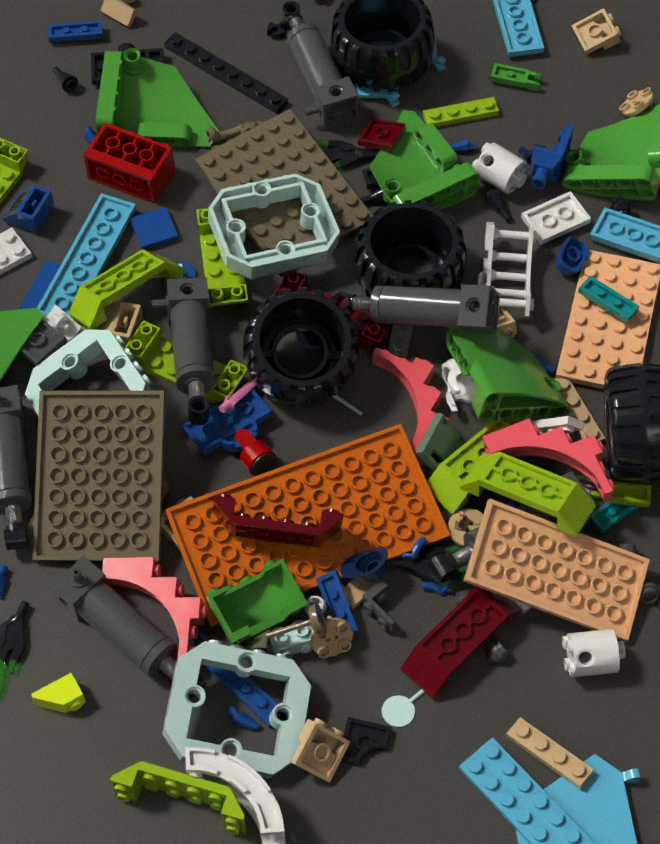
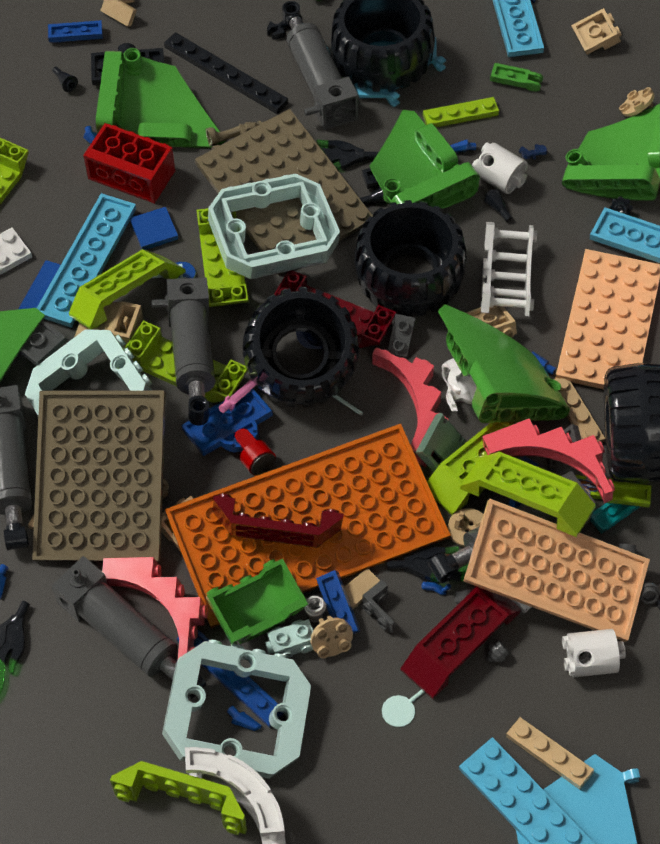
blue slope [2,185,55,233] -> none
neon yellow slope [31,673,86,713] -> none
white hips [43,305,83,342] -> none
dark tan piece [238,603,327,649] -> none
tan plate [291,718,351,783] -> none
dark grey piece [333,272,500,334] -> none
dark blue piece [340,547,390,582] -> none
black tile [341,717,392,766] -> none
dark red tile [357,118,406,151] -> none
blue piece [402,537,427,560] -> none
white plate [521,191,591,245] -> none
blue plate [530,123,574,189] -> none
white plate [531,416,584,435] -> none
blue piece [556,236,590,276] -> none
teal plate [578,275,640,323] -> none

